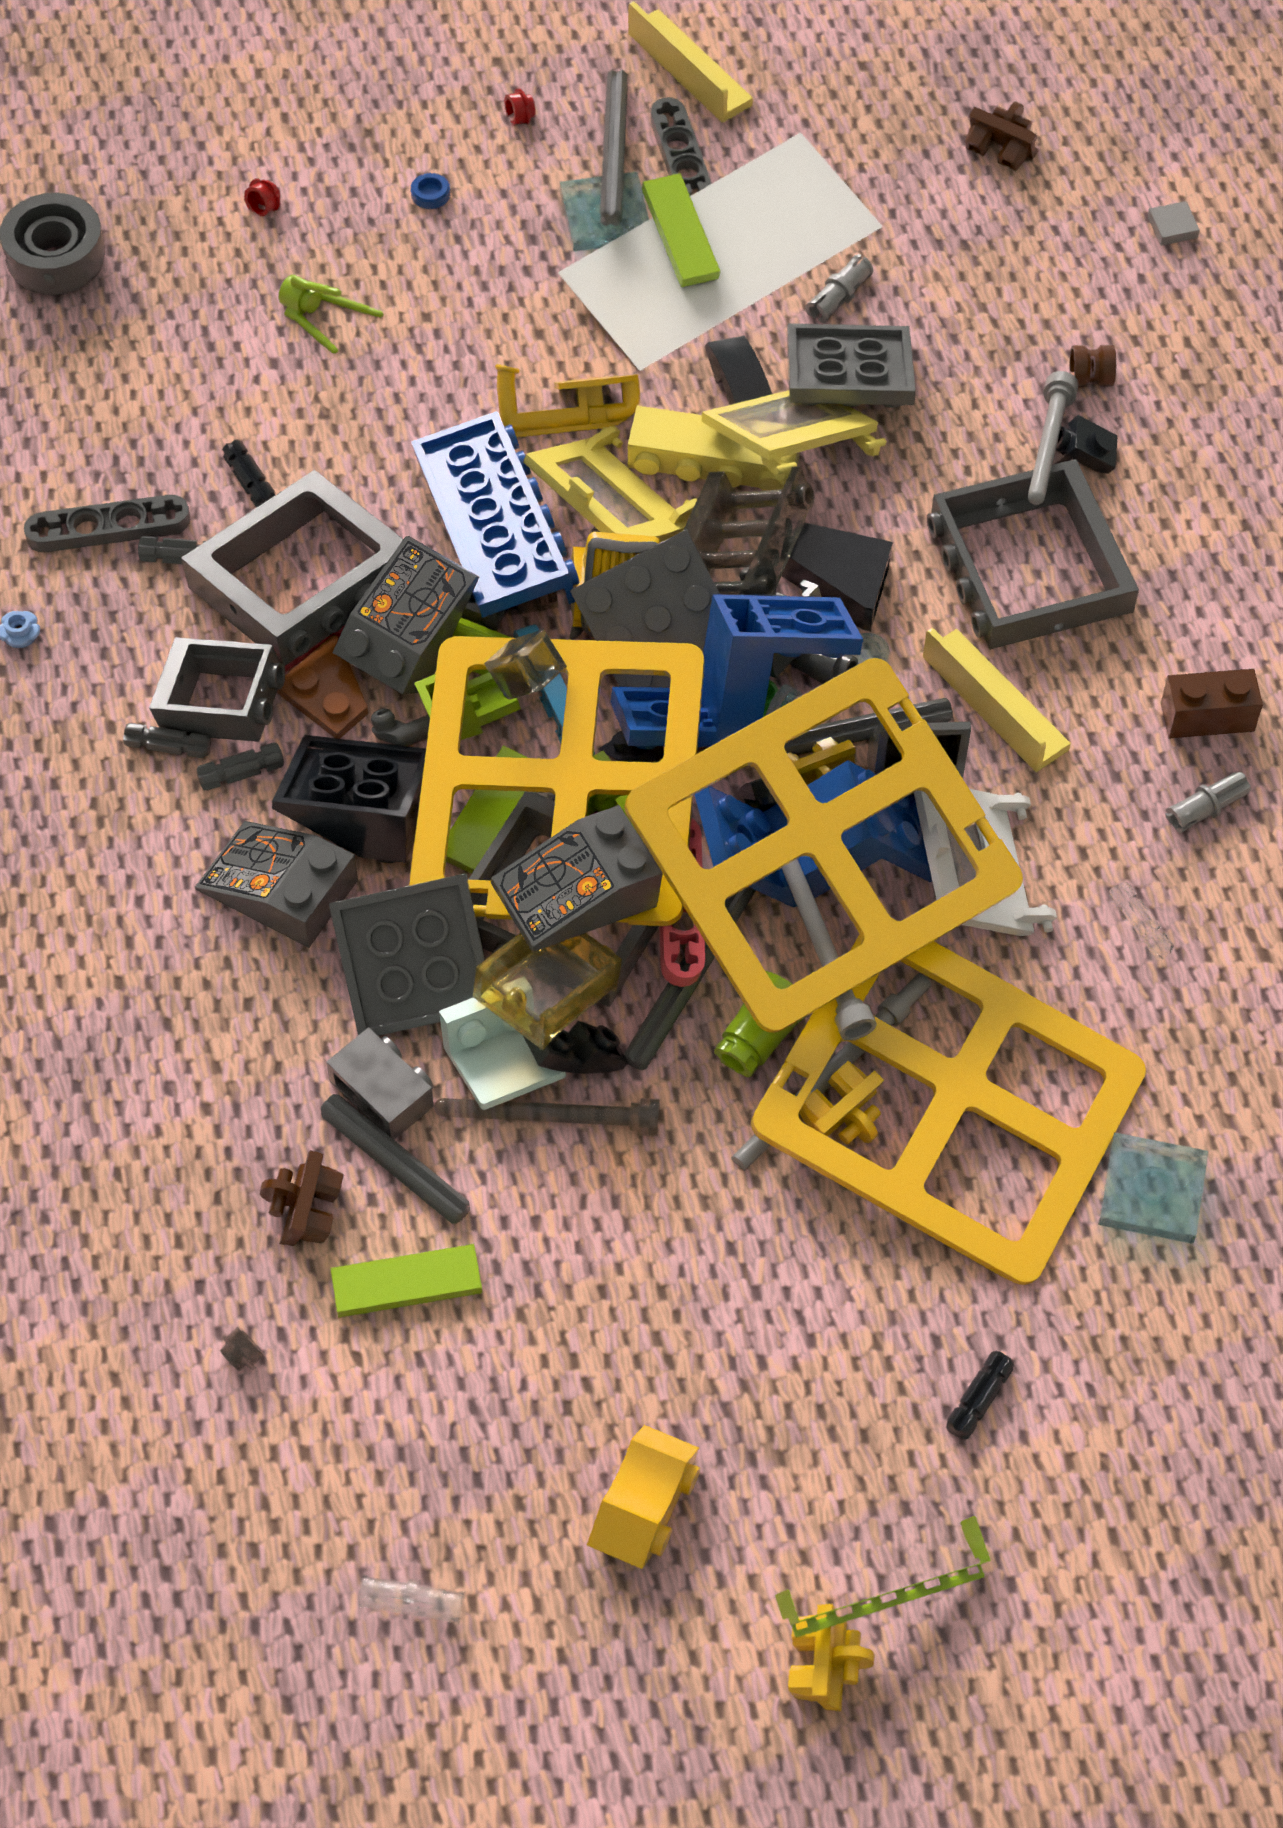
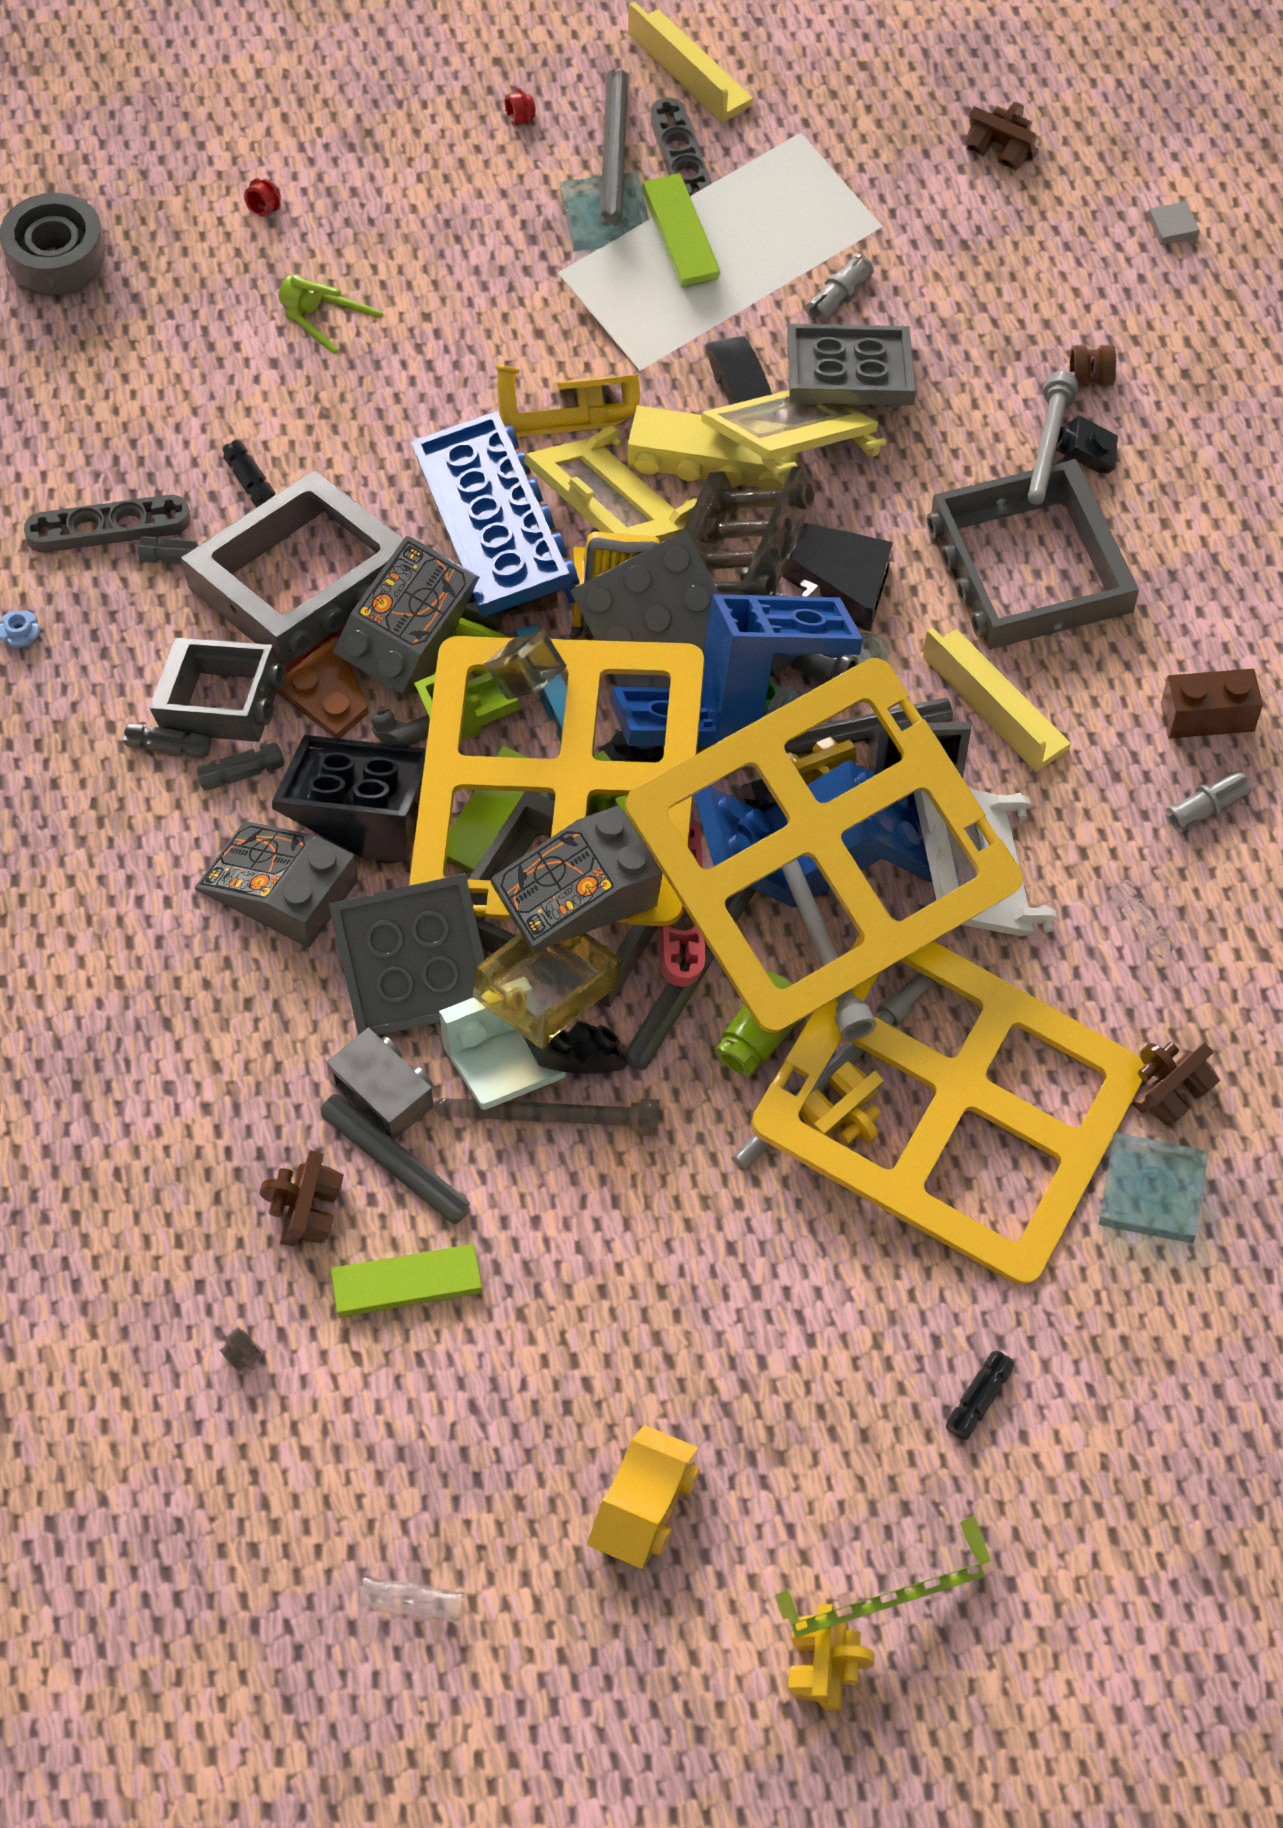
blue tile [410,173,450,209] -> none
none -> reddish brown hips [1131,1042,1220,1126]

